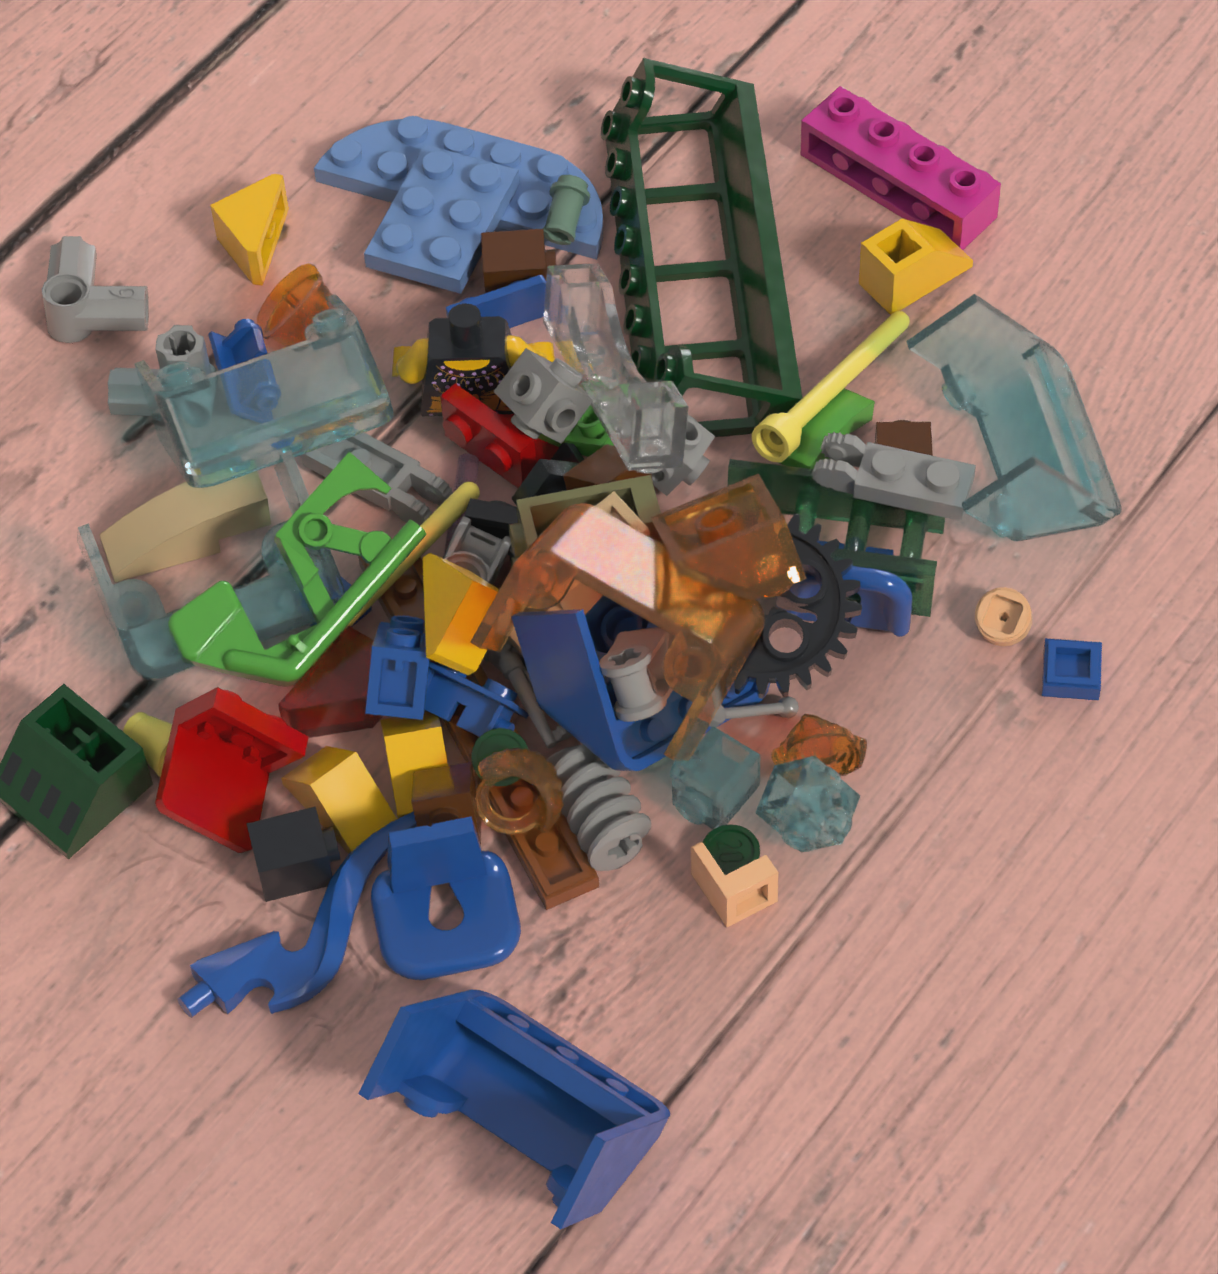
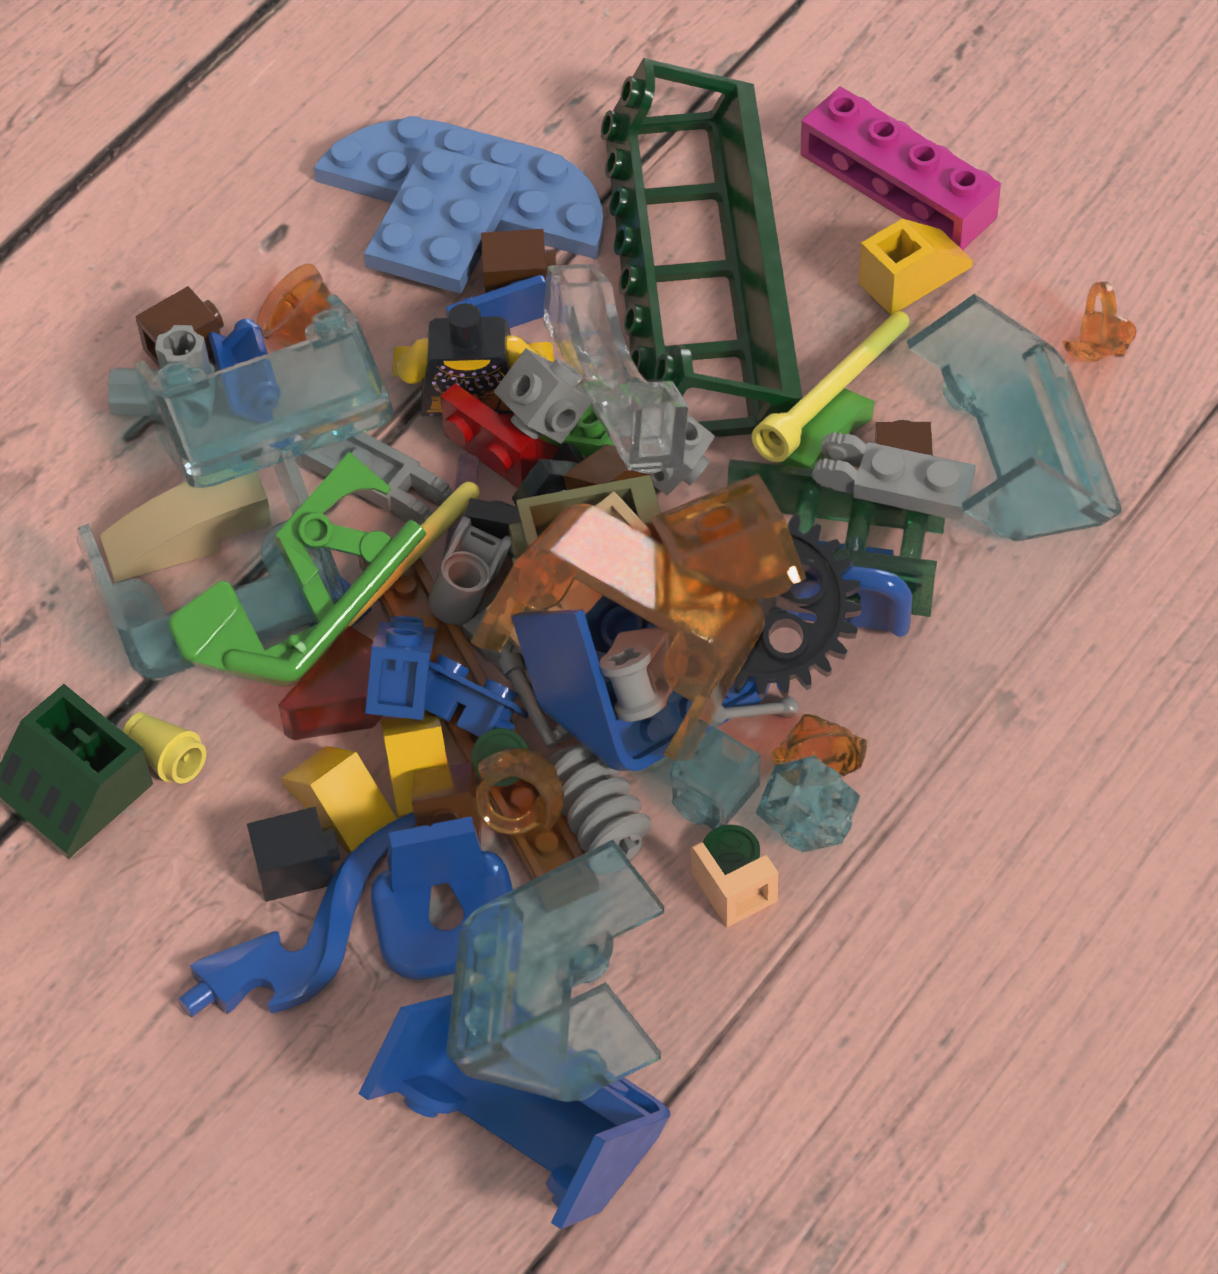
light grey piece [42,236,149,343] -> none
red bracket [155,687,309,853] -> none
yellow slope [210,174,289,286] -> none
yellow slope [423,553,514,675] -> none
sand green pin [543,175,590,245] -> none
light nougat tile [975,587,1033,646] -> none
blue tile [1042,638,1102,700] -> none
none -> reddish brown brick [135,286,224,368]
none -> clear light blue windscreen [446,839,664,1102]
none -> clear orange piece [1062,281,1137,362]

